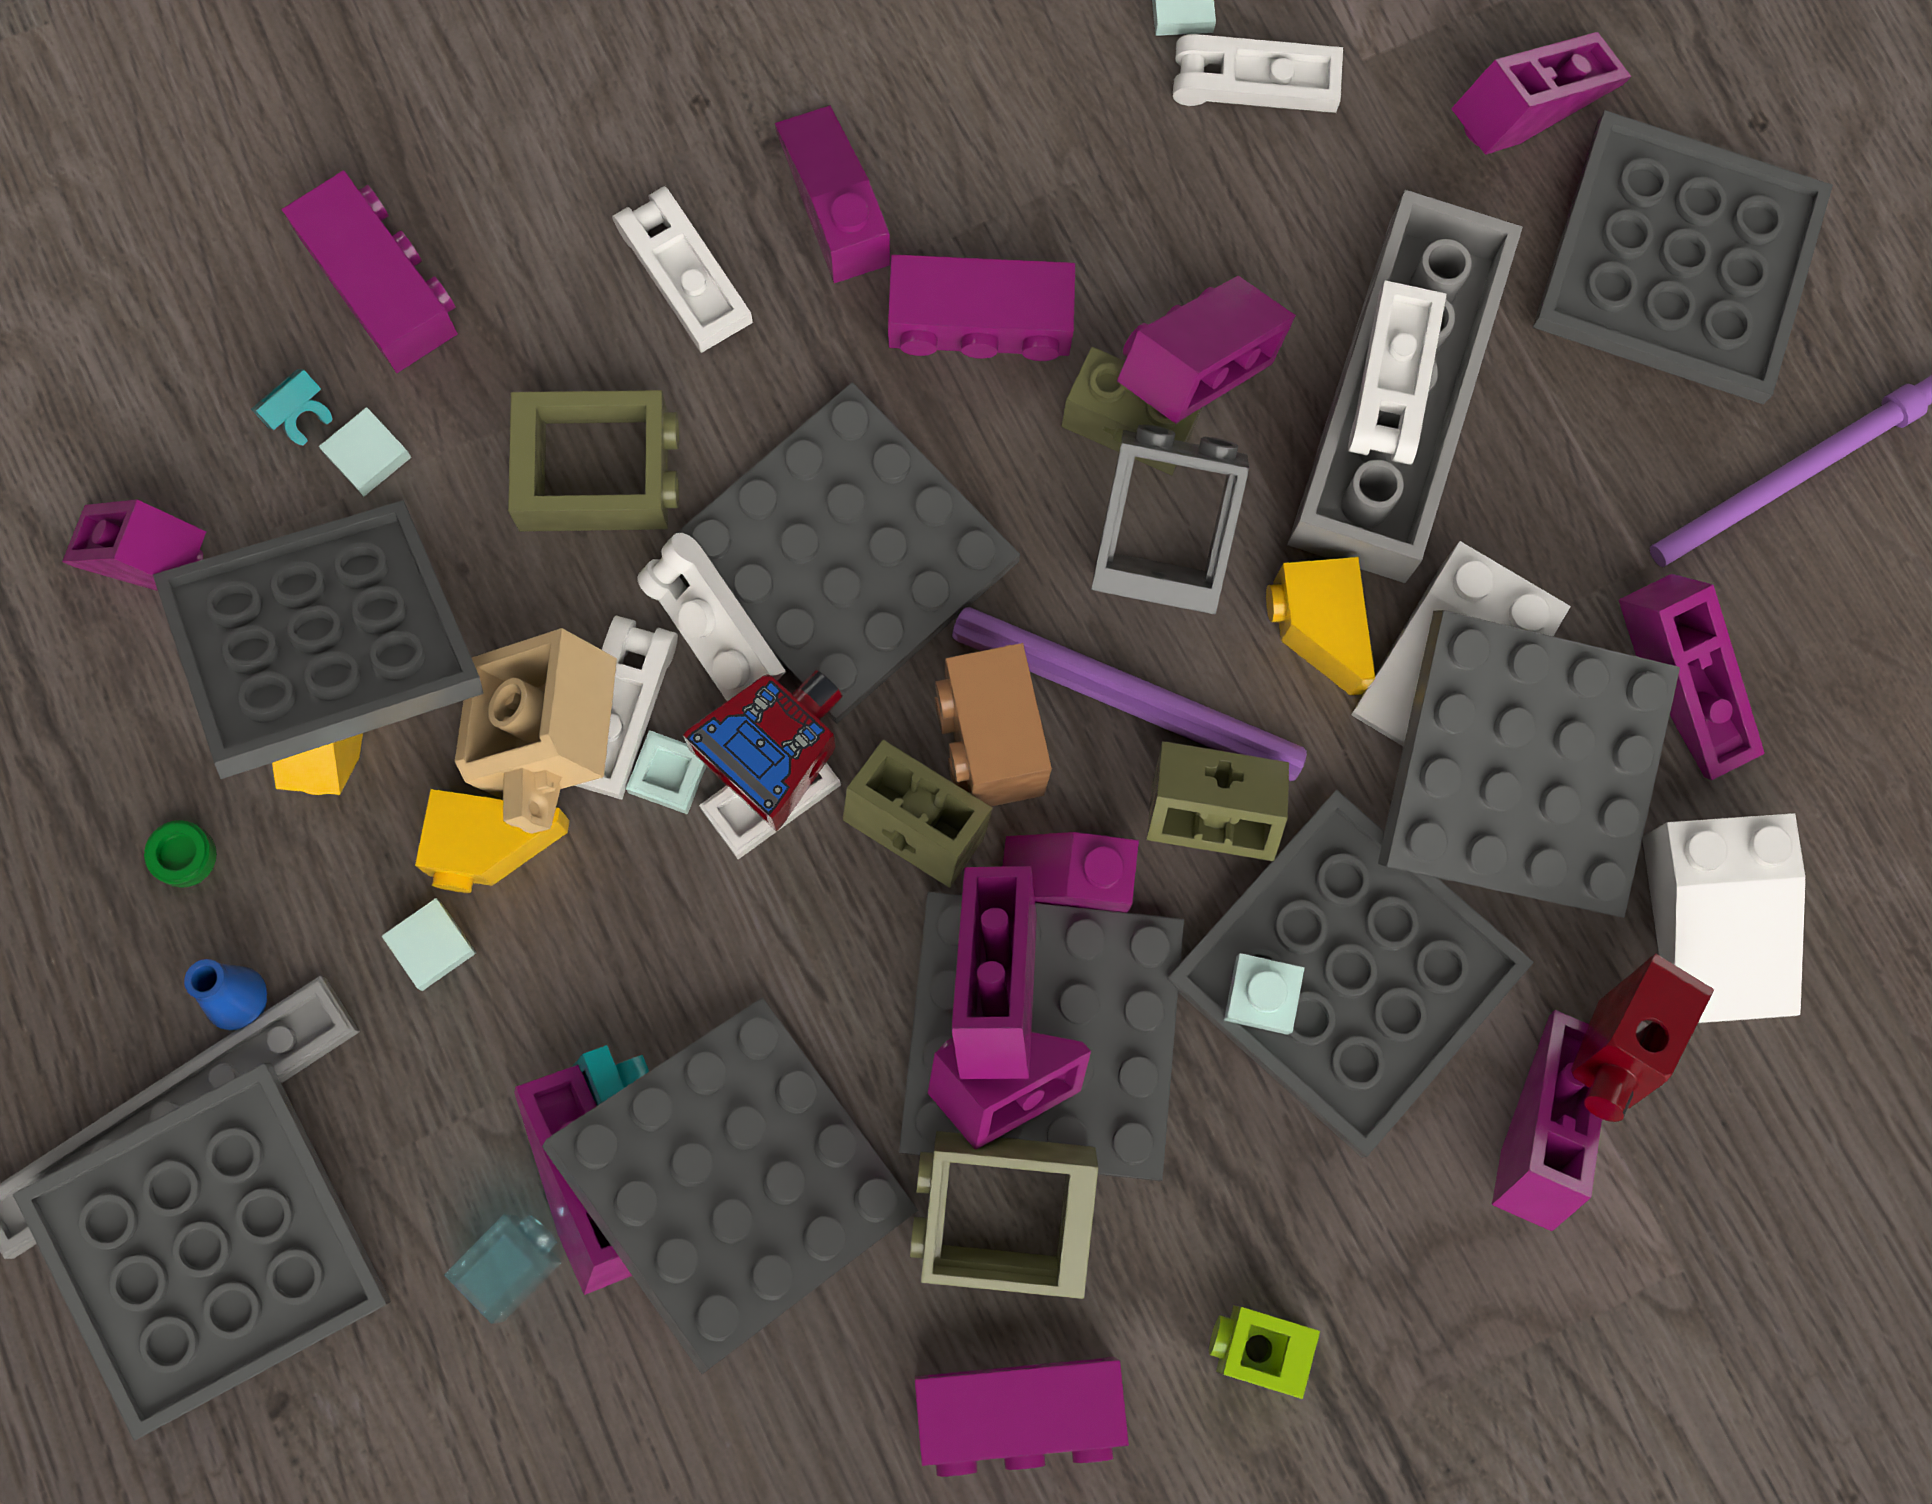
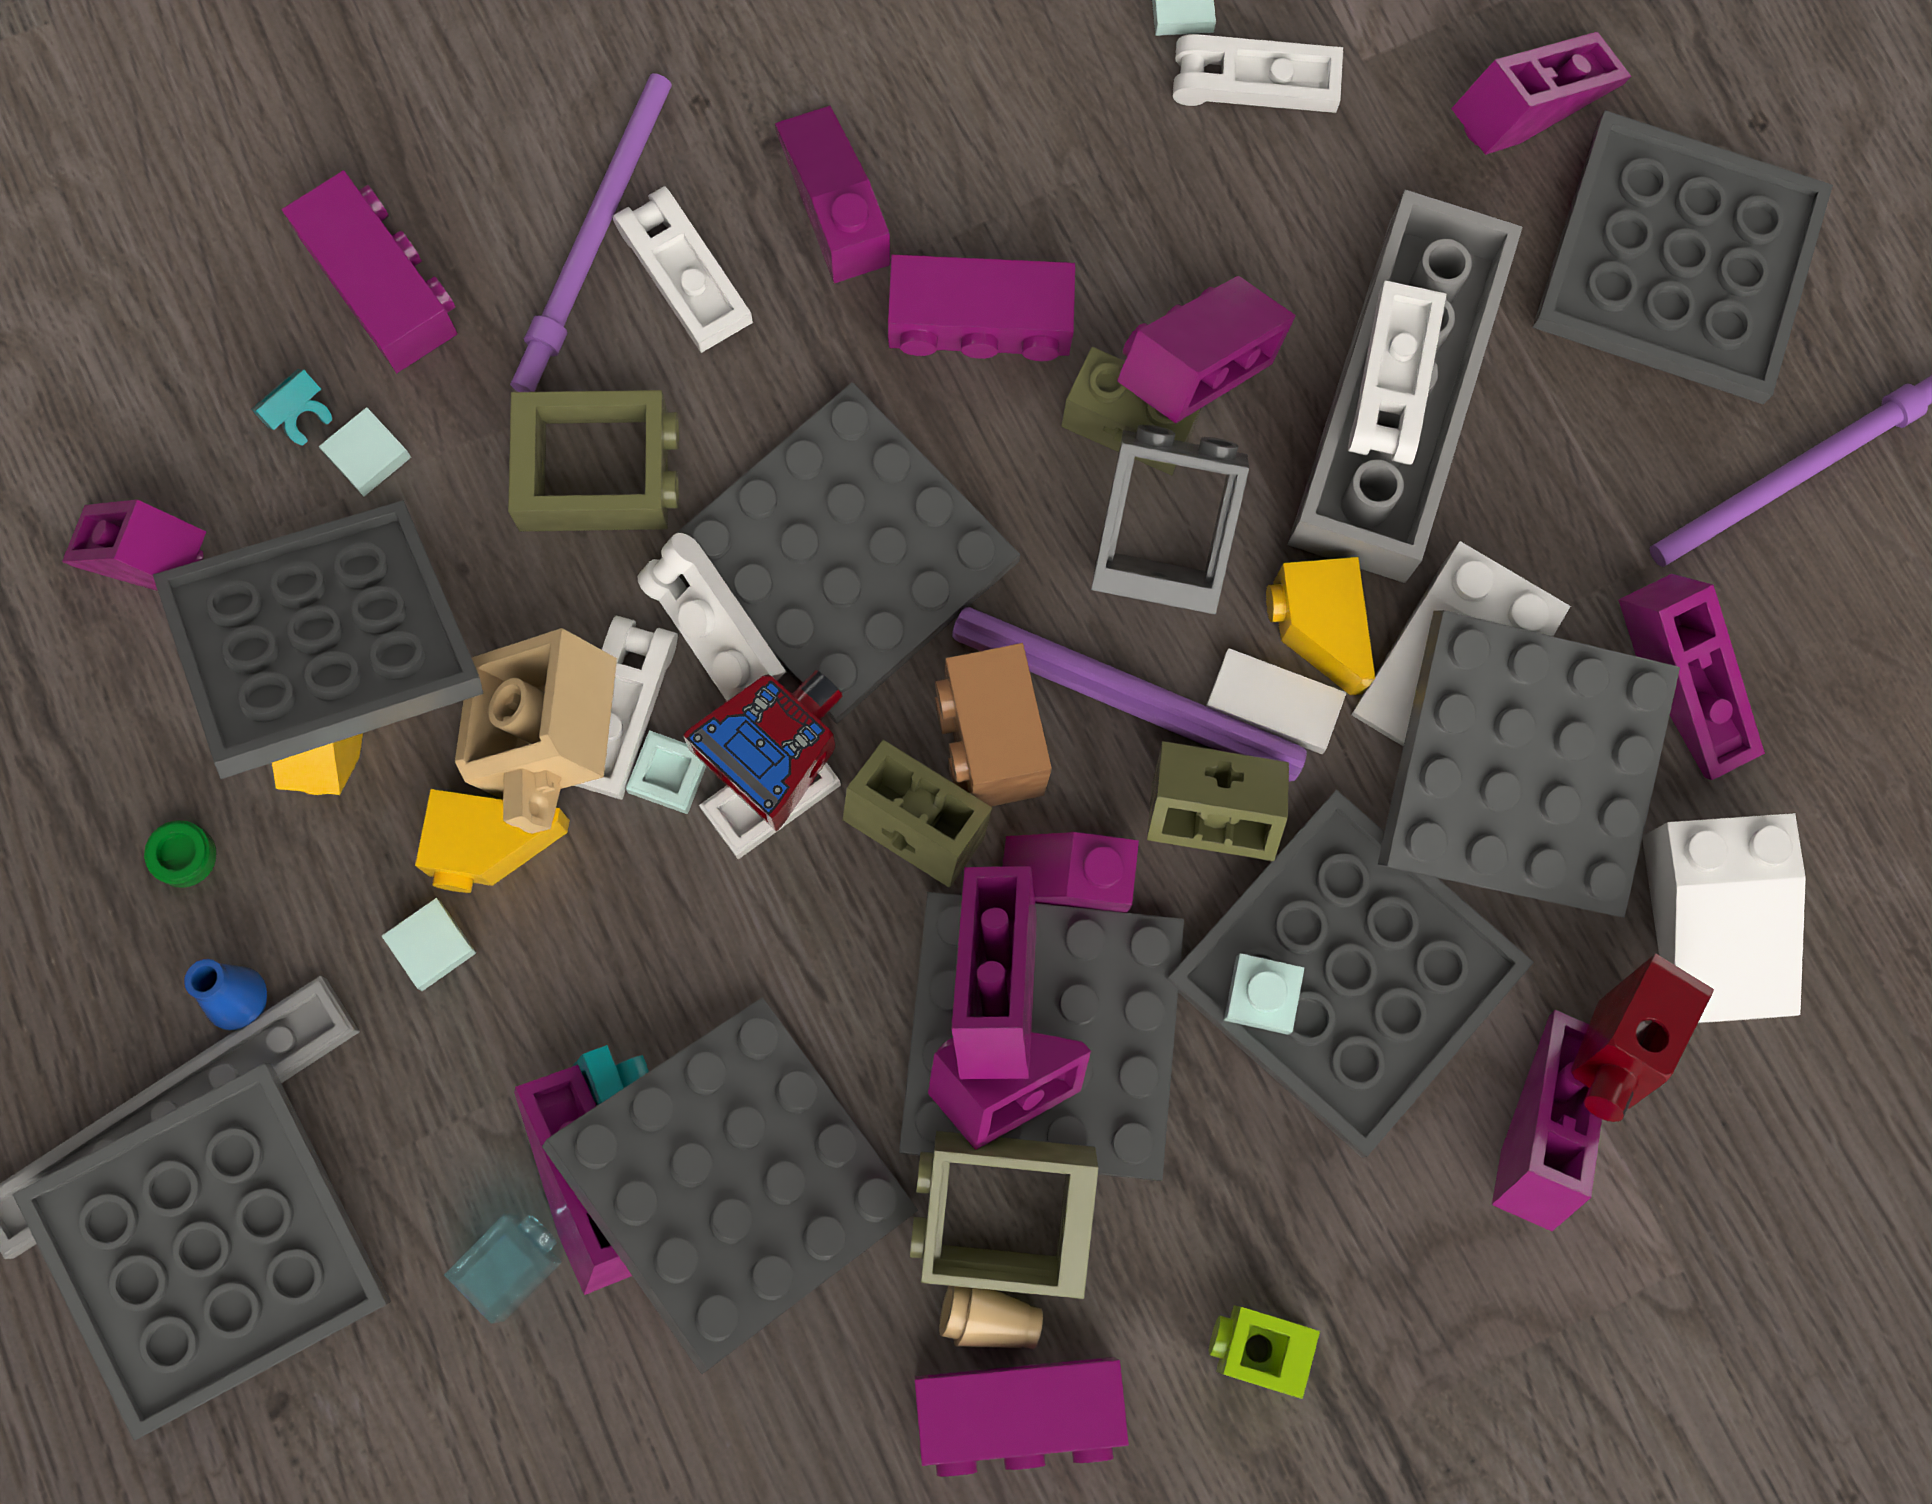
none -> medium lavender bar [510,73,672,392]
none -> tan cone [939,1286,1043,1349]
none -> white tile [1206,648,1346,754]

